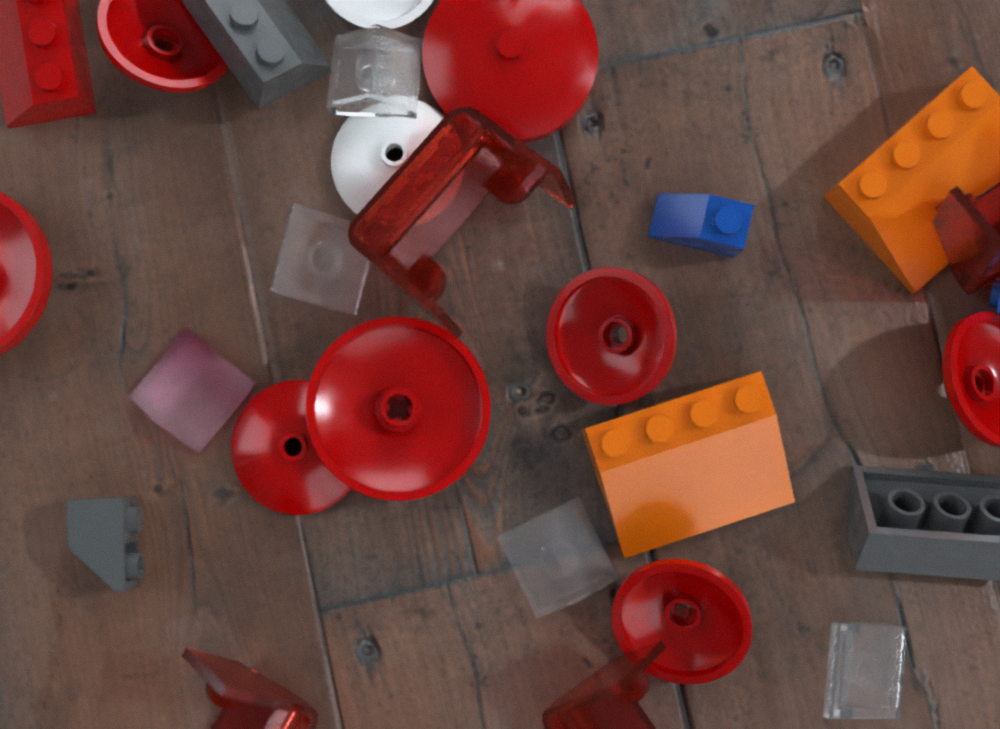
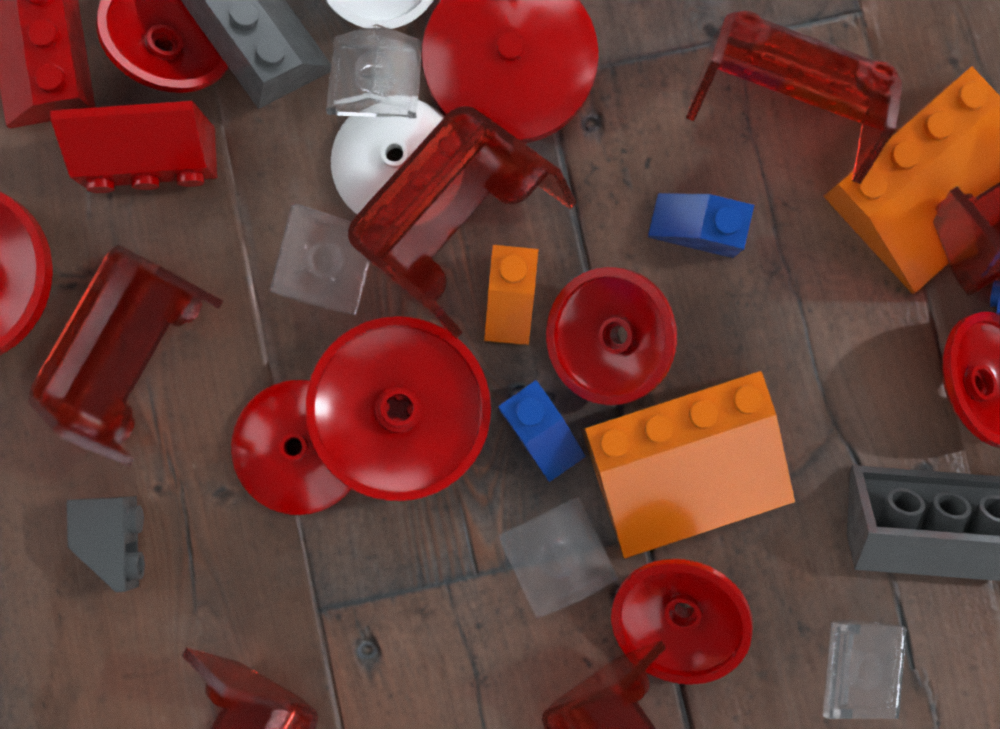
clear pink slope [129,327,257,453] -> none
none -> clear red windscreen [28,245,223,467]
none -> red slope [50,101,217,193]
none -> orange slope [484,245,539,346]
none -> blue slope [498,380,586,482]
none -> clear red windscreen [686,10,902,184]

